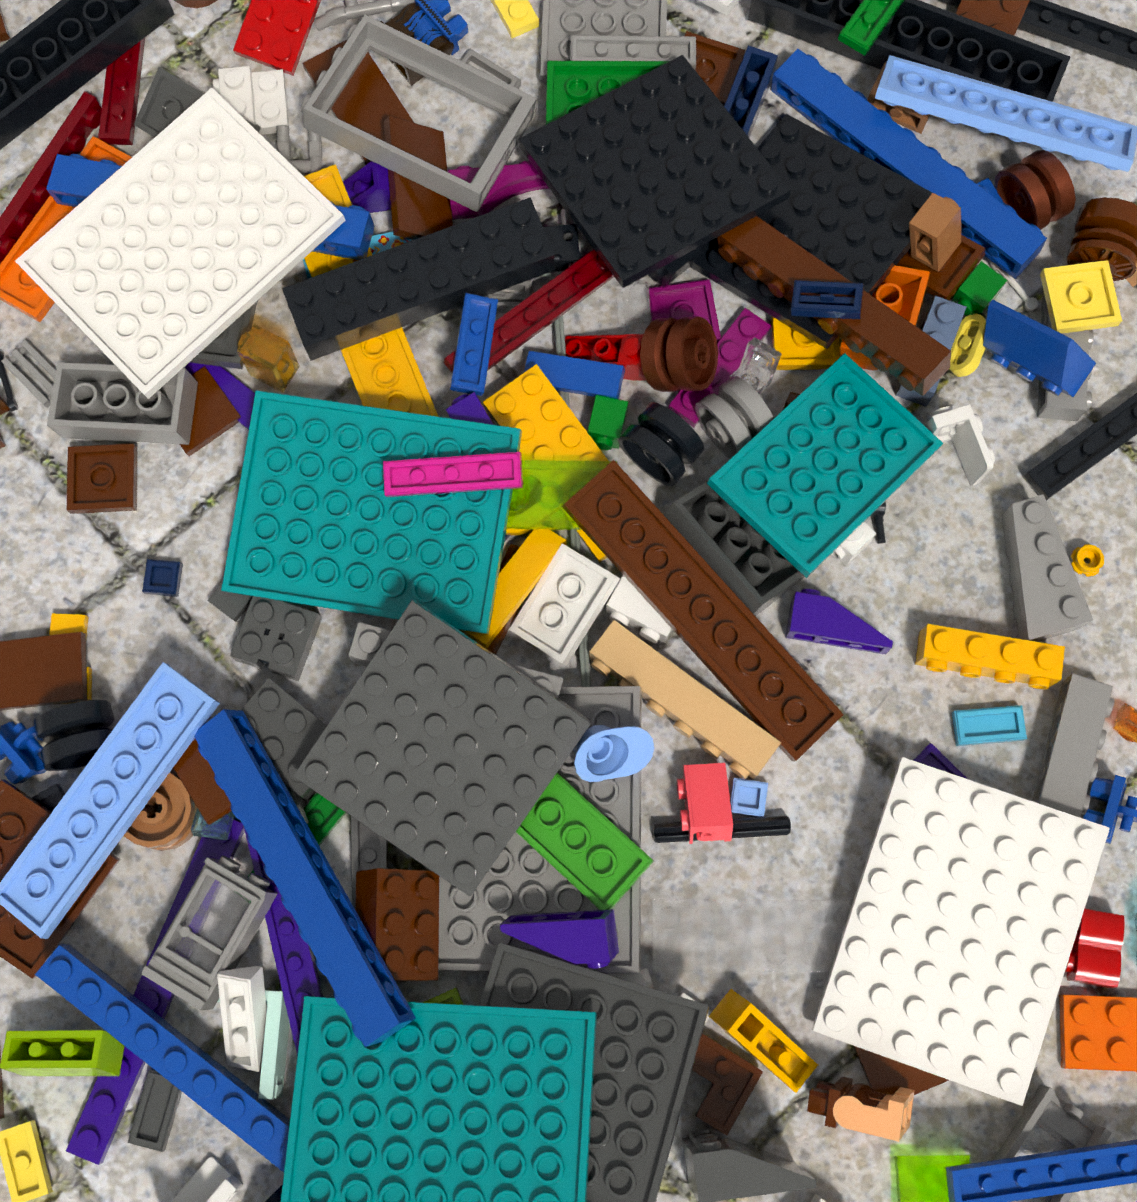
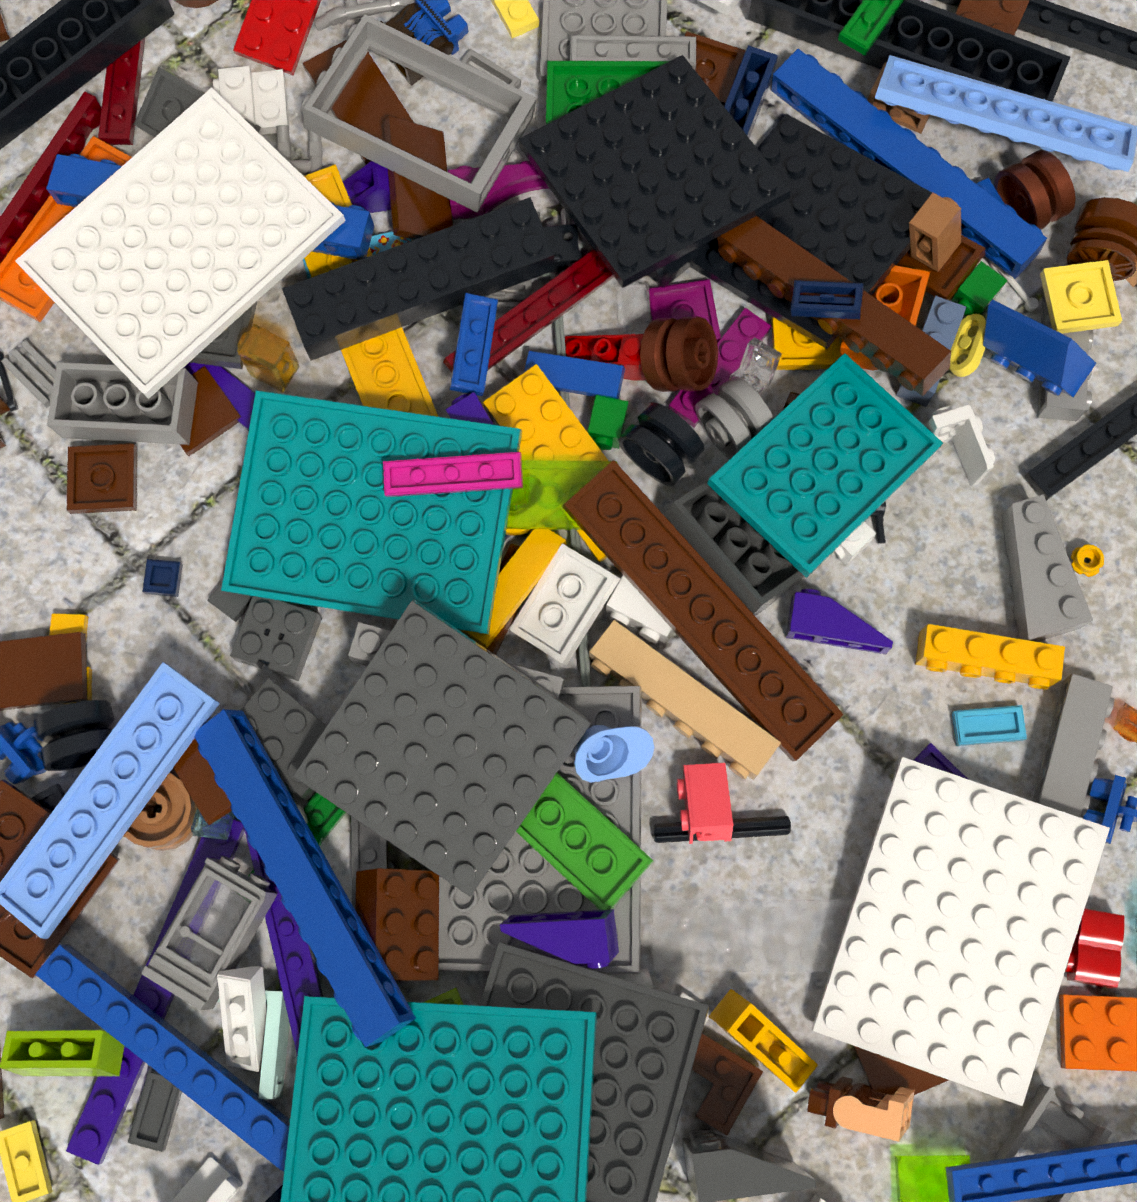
light blue tile [730,778,768,817] -> none

